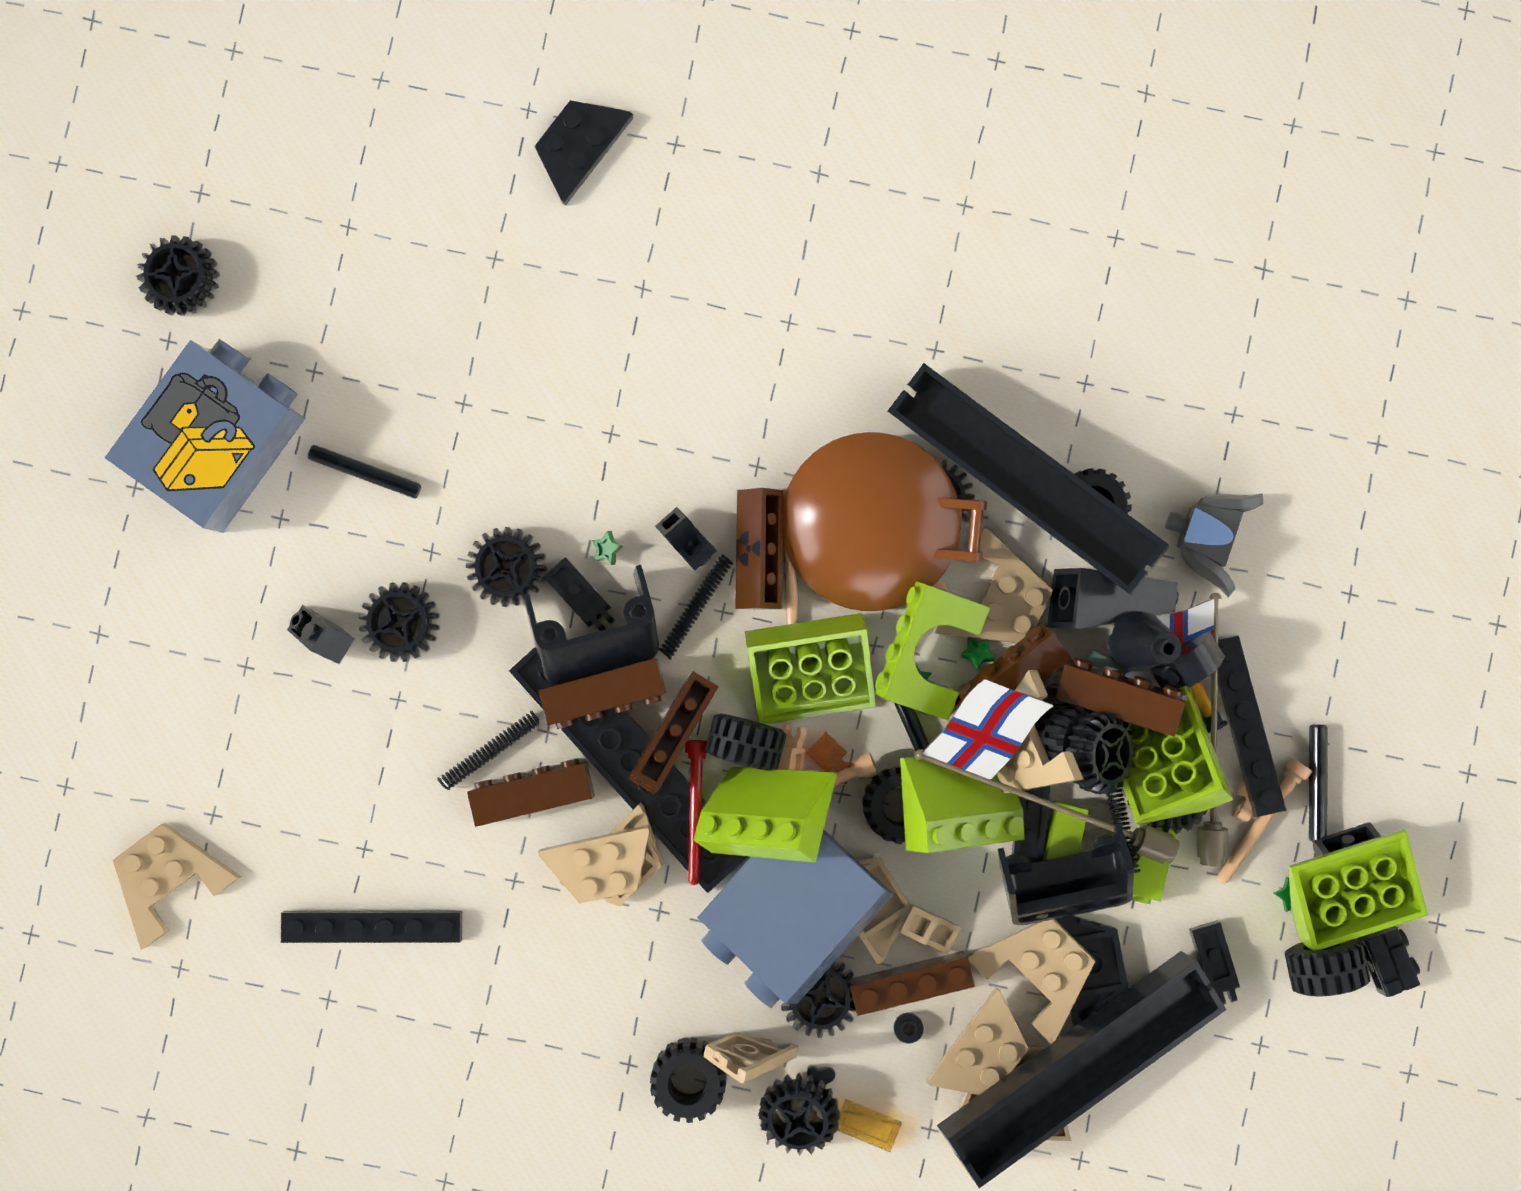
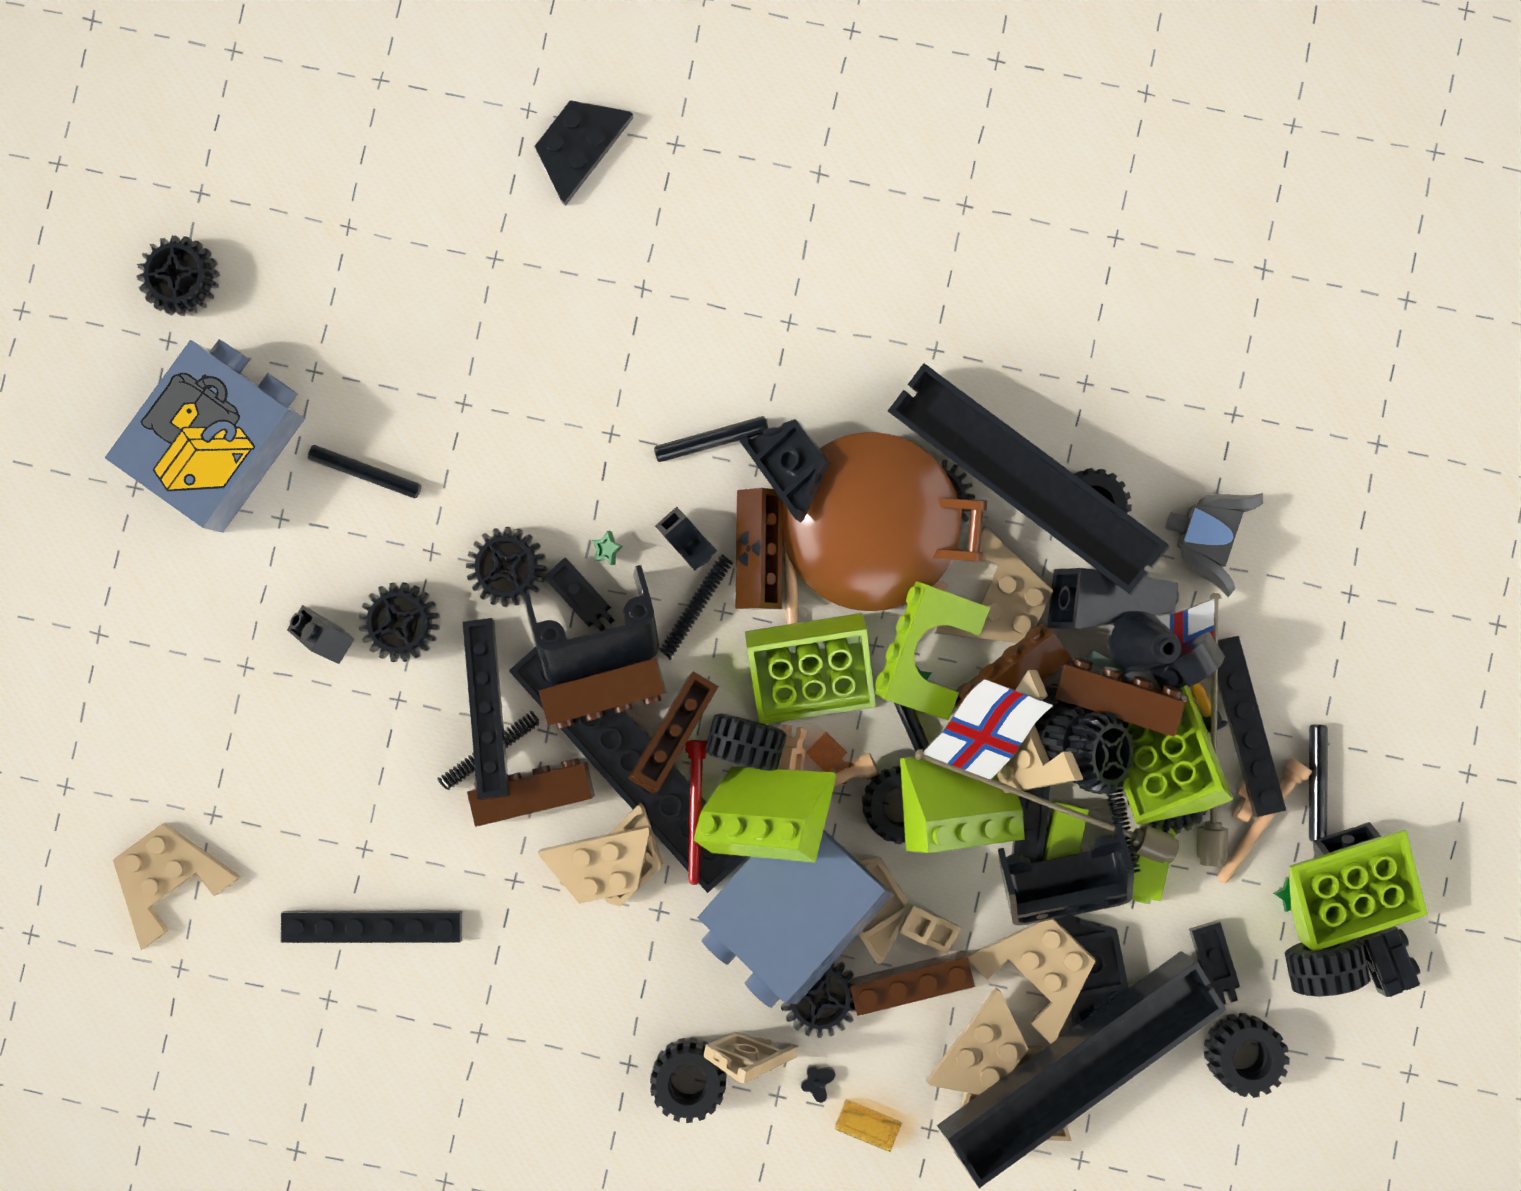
black gear [758,1072,840,1156] -> none
black plate [893,1012,924,1044] -> none
green piece [960,637,996,669] -> none
none -> black plate [462,618,510,800]
none -> black axle [654,416,769,462]
none -> black wing [740,419,831,522]
none -> black tyre [1204,1013,1290,1098]

